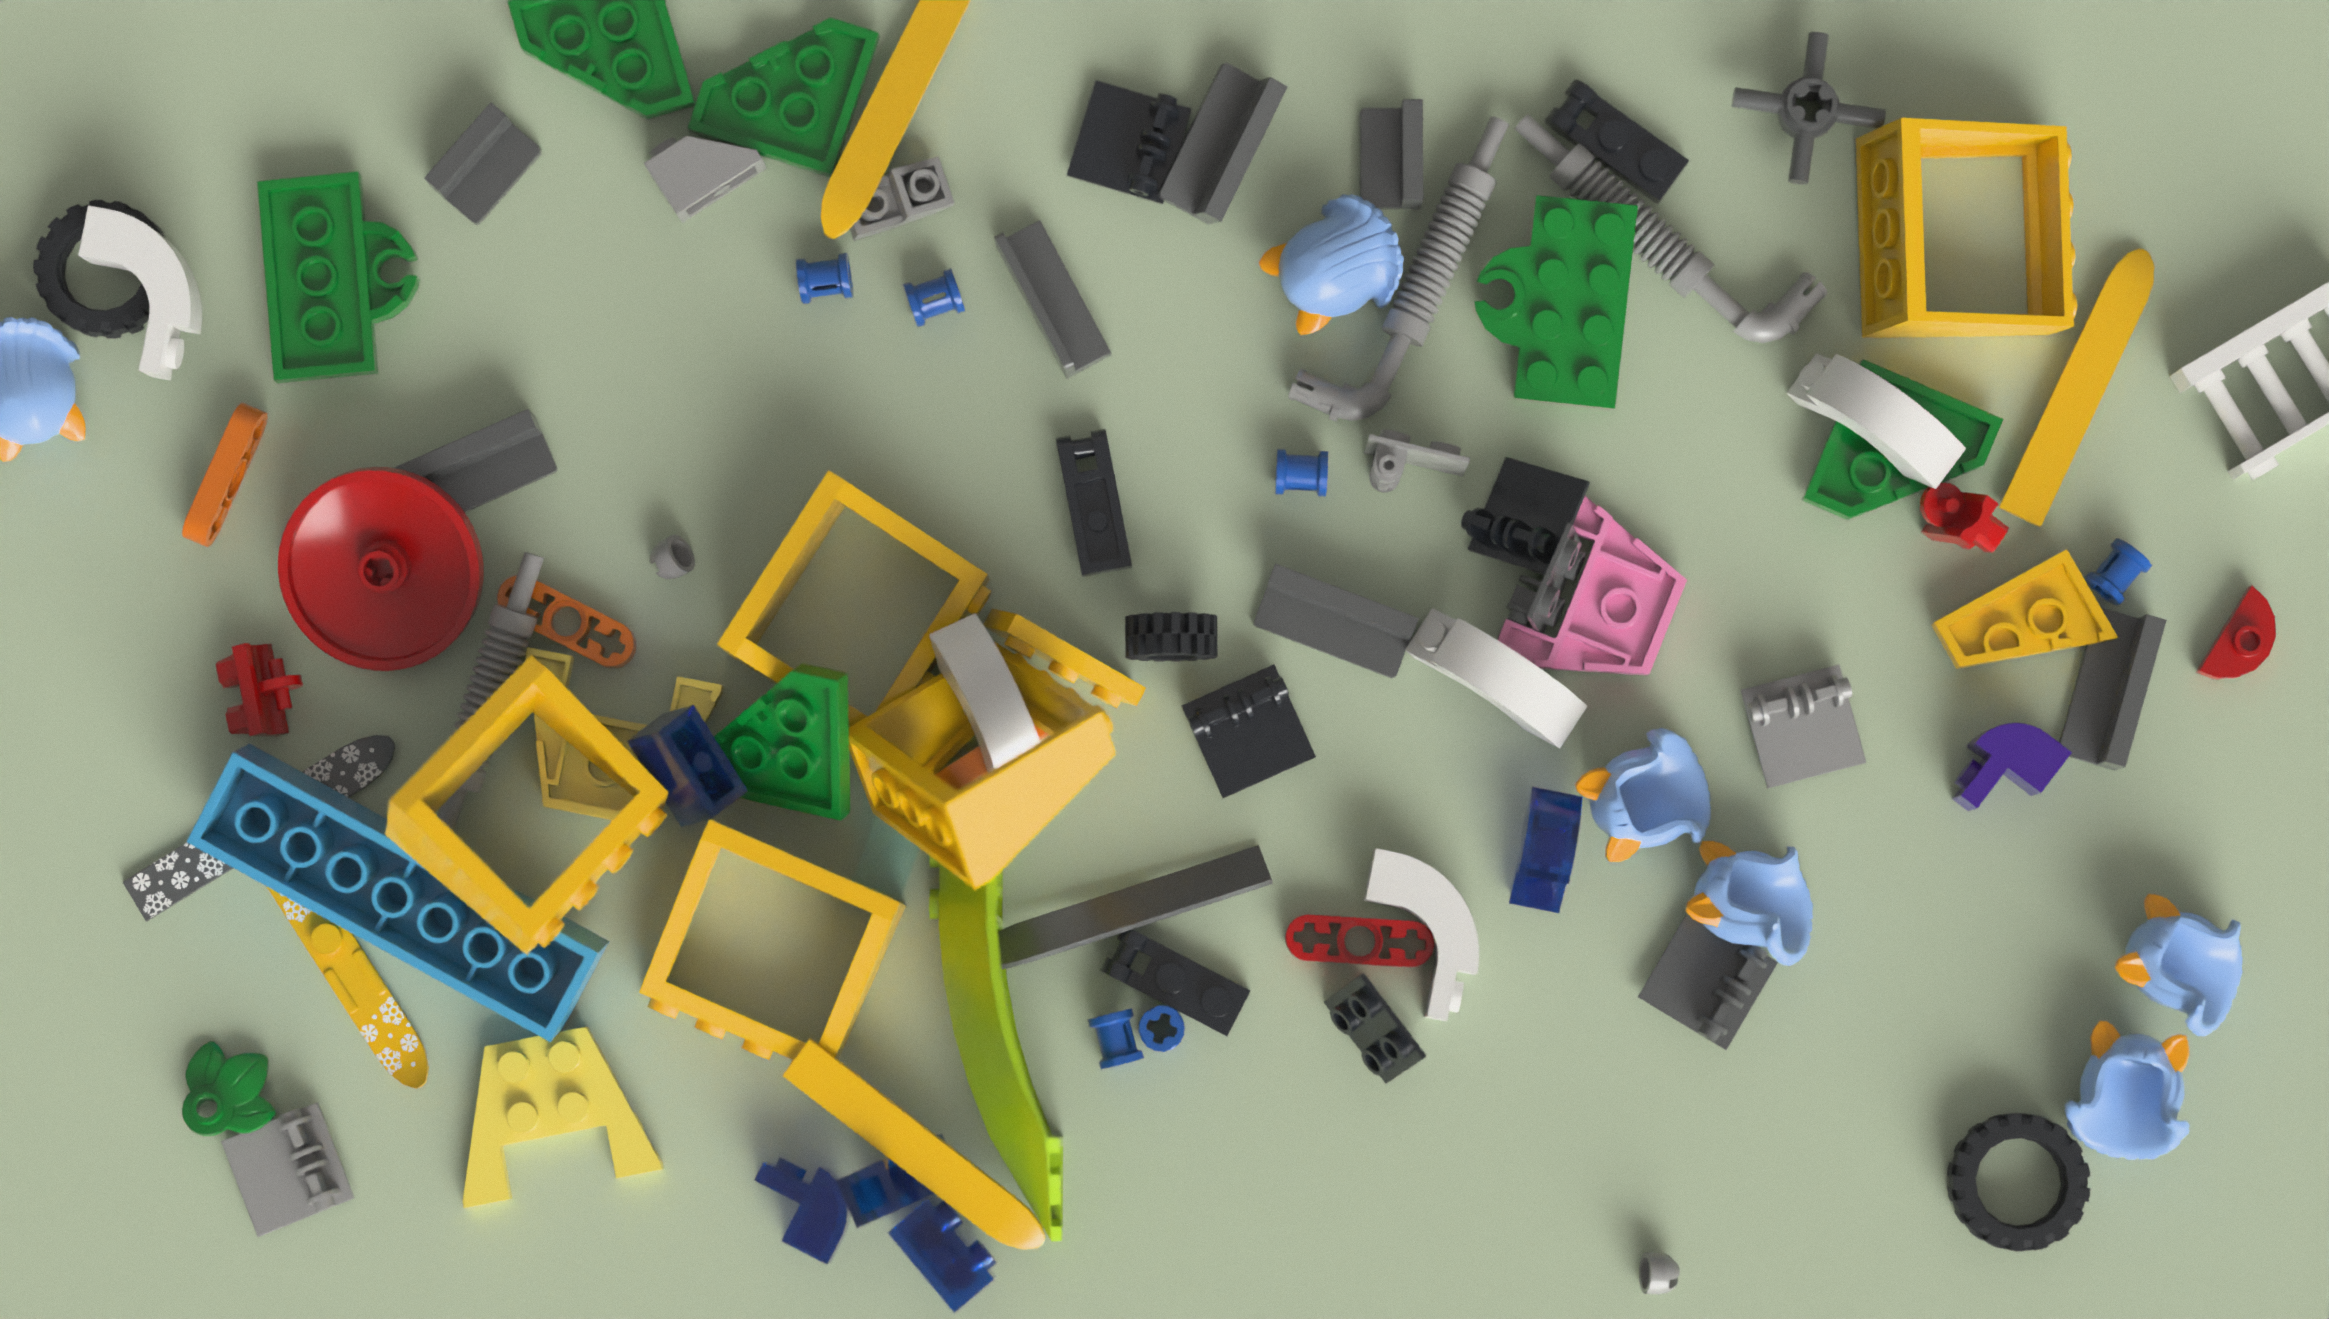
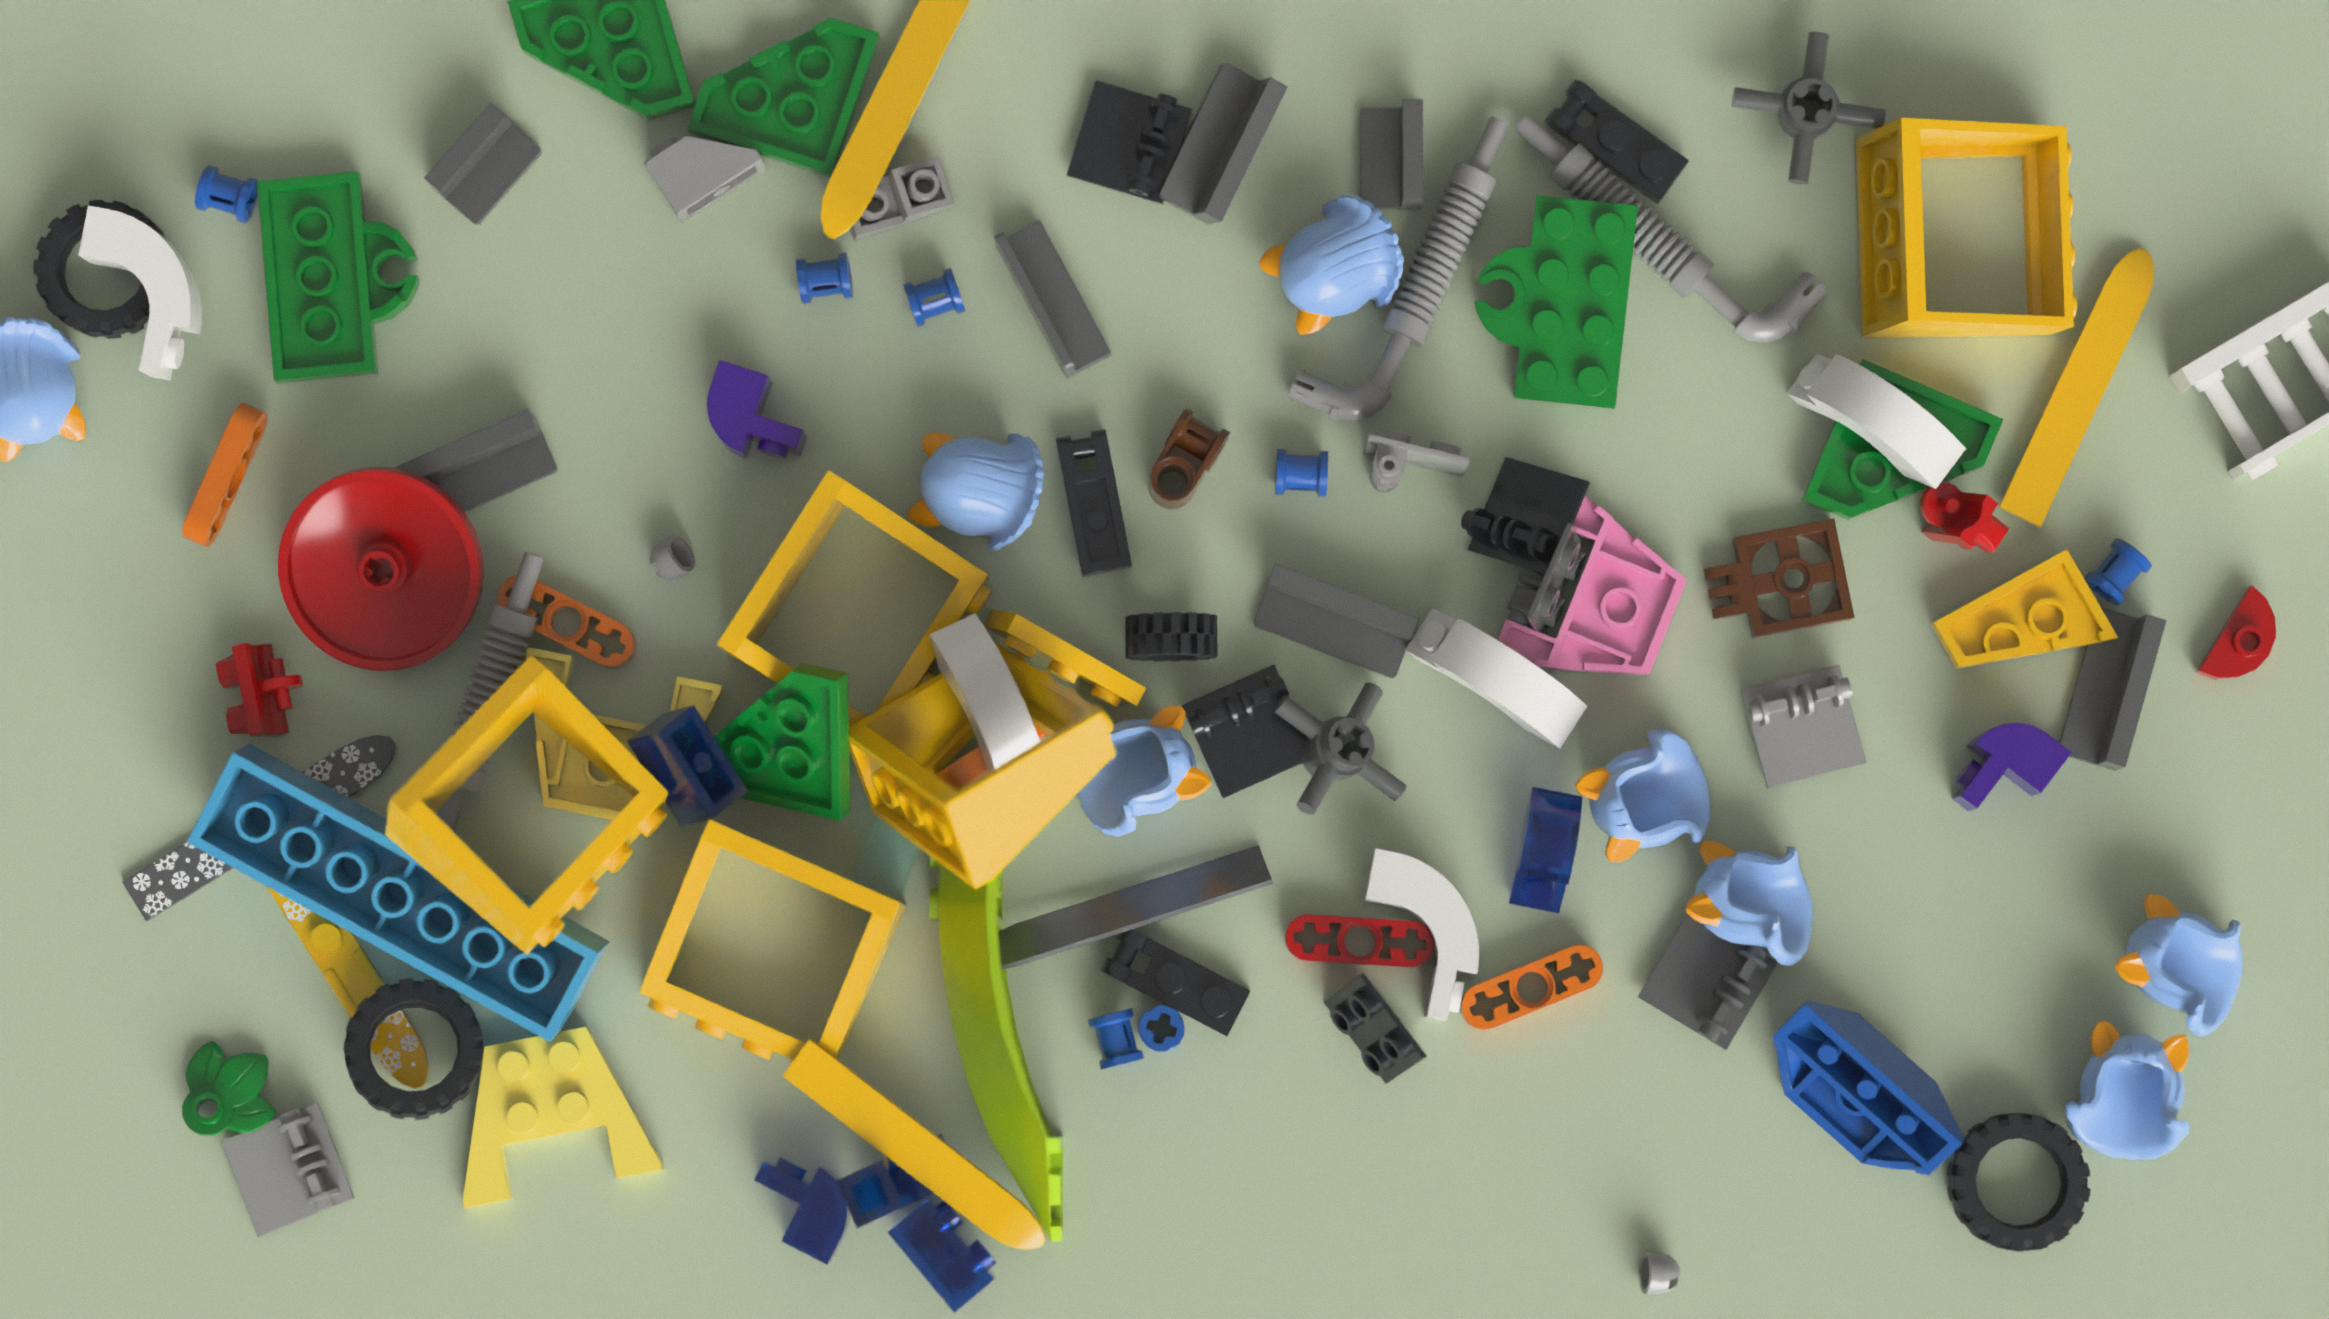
none -> blue bush [195,165,258,223]
none -> black tyre [344,978,484,1120]
none -> dark purple brick [707,360,807,459]
none -> light blue hair [908,432,1044,551]
none -> light blue hair [1076,706,1212,837]
none -> reddish brown piece [1149,407,1231,509]
none -> dark grey bar [1273,682,1406,815]
none -> orange beam [1460,945,1603,1030]
none -> reddish brown piece [1704,519,1855,639]
none -> blue wedge [1772,1000,1964,1175]

